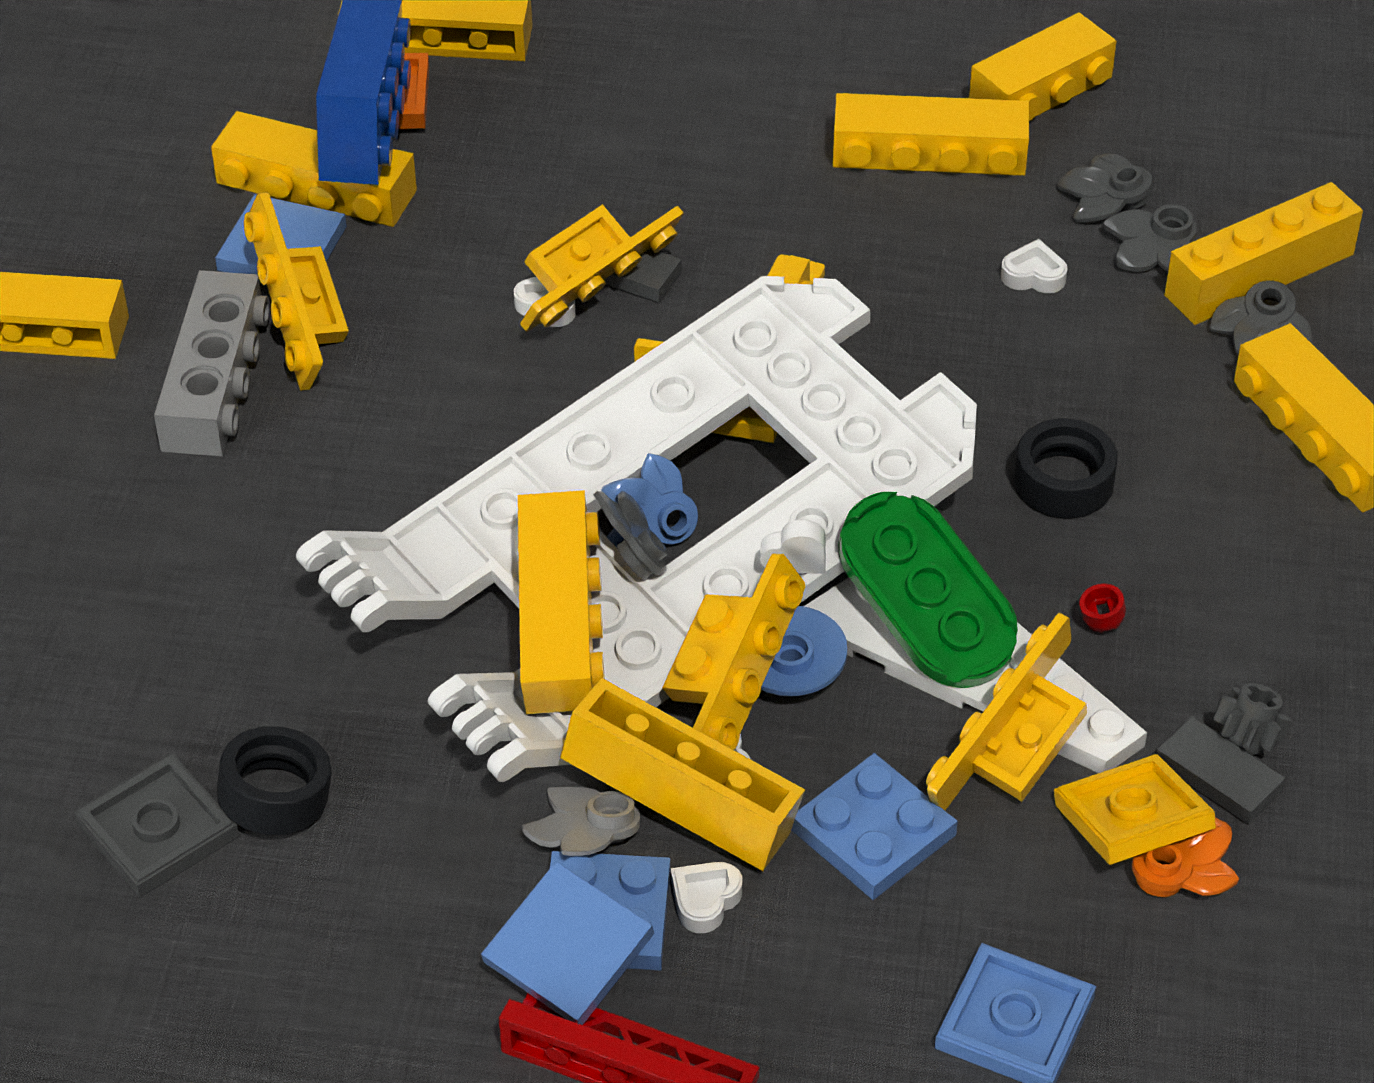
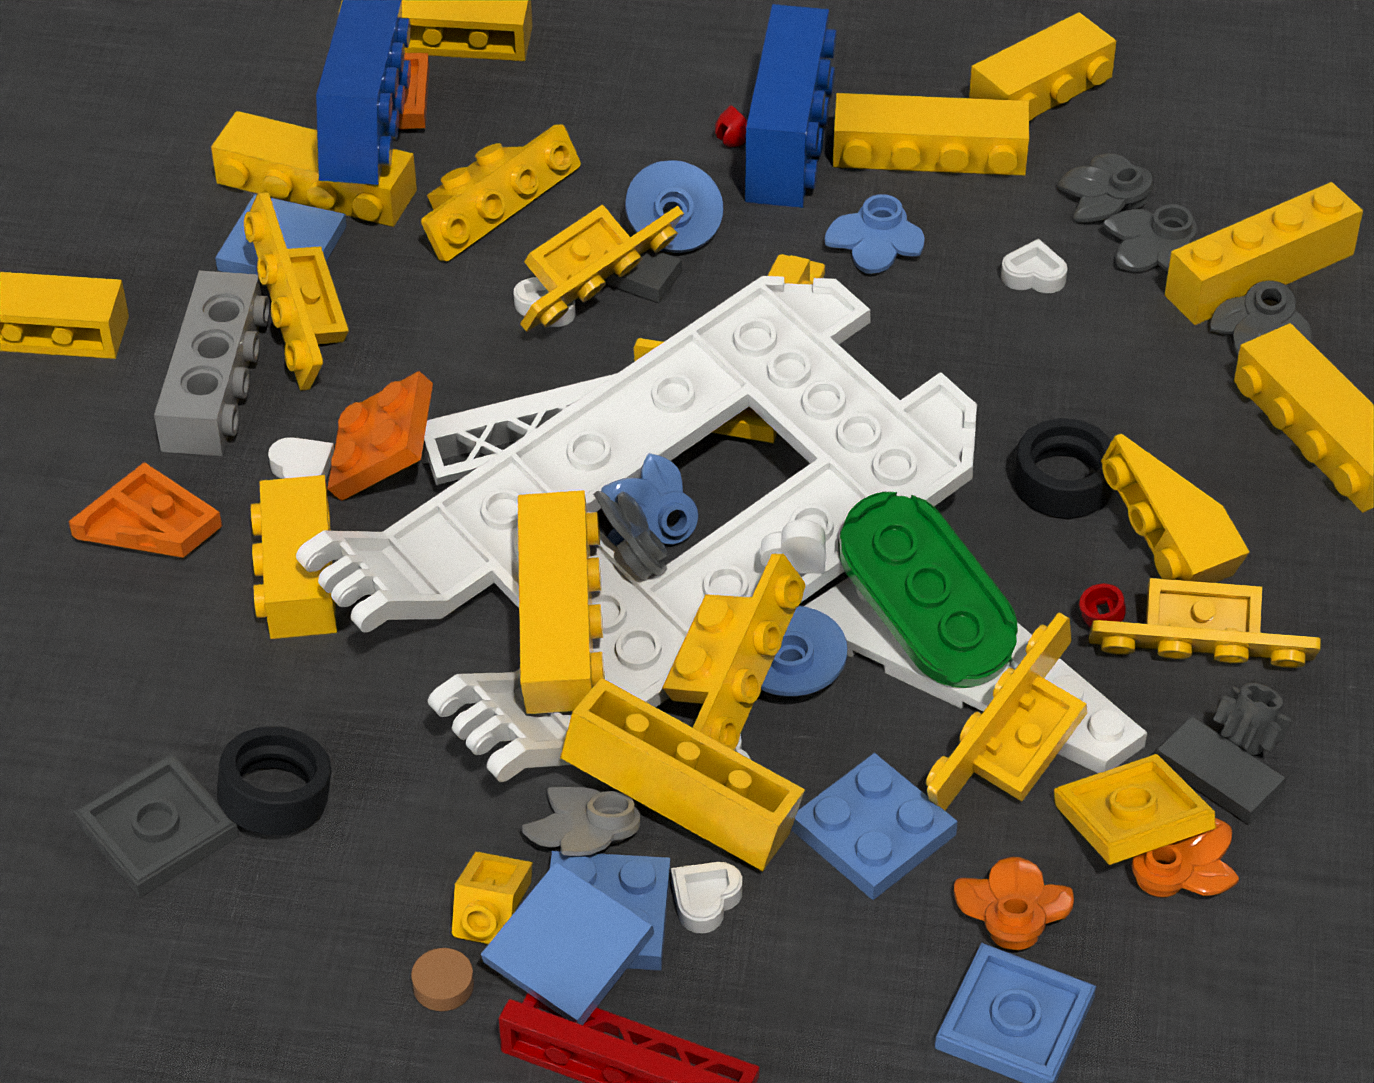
none -> orange wing [68,462,222,558]
none -> yellow brick [251,475,337,639]
none -> white tile [268,438,334,481]
none -> orange plate [327,371,433,501]
none -> medium nougat tile [411,948,474,1011]
none -> yellow bracket [421,124,581,261]
none -> white fence [421,373,617,485]
none -> yellow bracket [452,851,533,944]
none -> medium blue dish [625,160,723,253]
none -> red hinge [715,105,748,147]
none -> blue brick [745,4,837,208]
none -> medium blue plate [825,194,925,274]
none -> orange plate [954,856,1074,950]
none -> yellow bracket [1089,578,1321,668]
none -> yellow slope [1101,433,1250,583]

